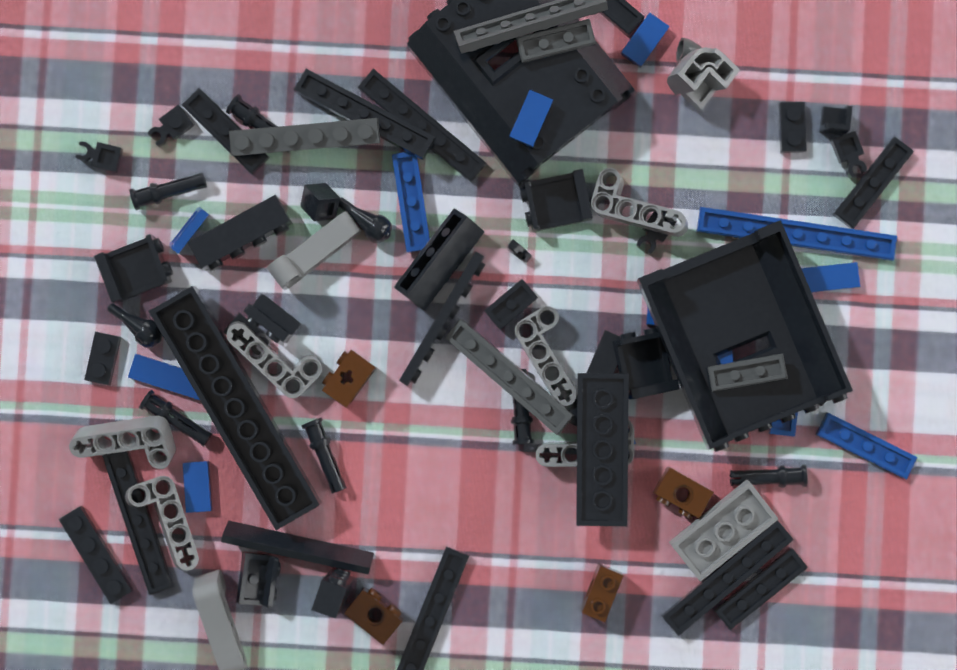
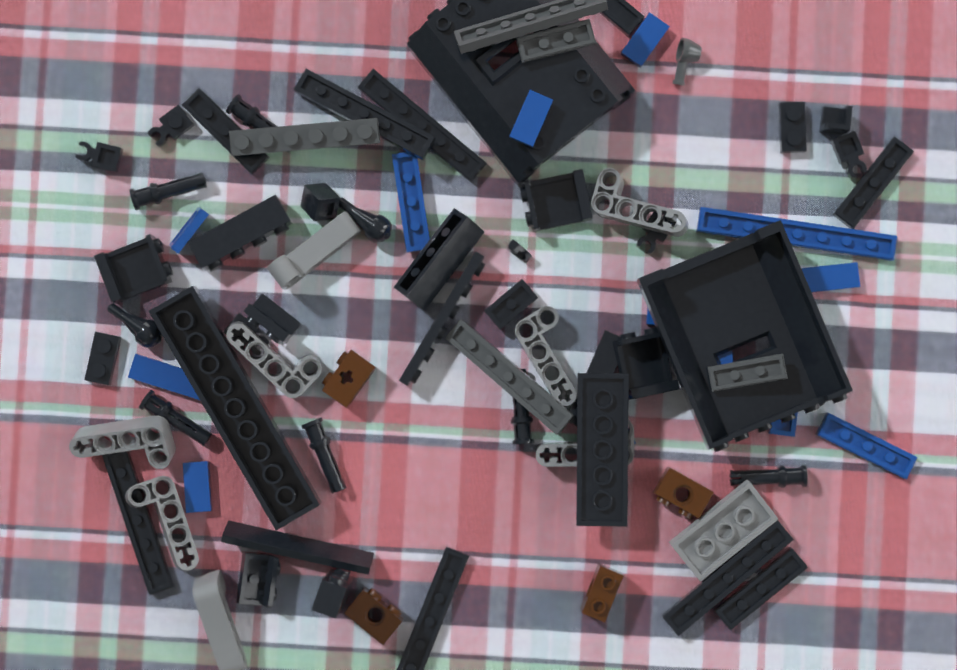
black plate [58,506,134,605] -> none
light grey brick [667,47,740,110] -> none

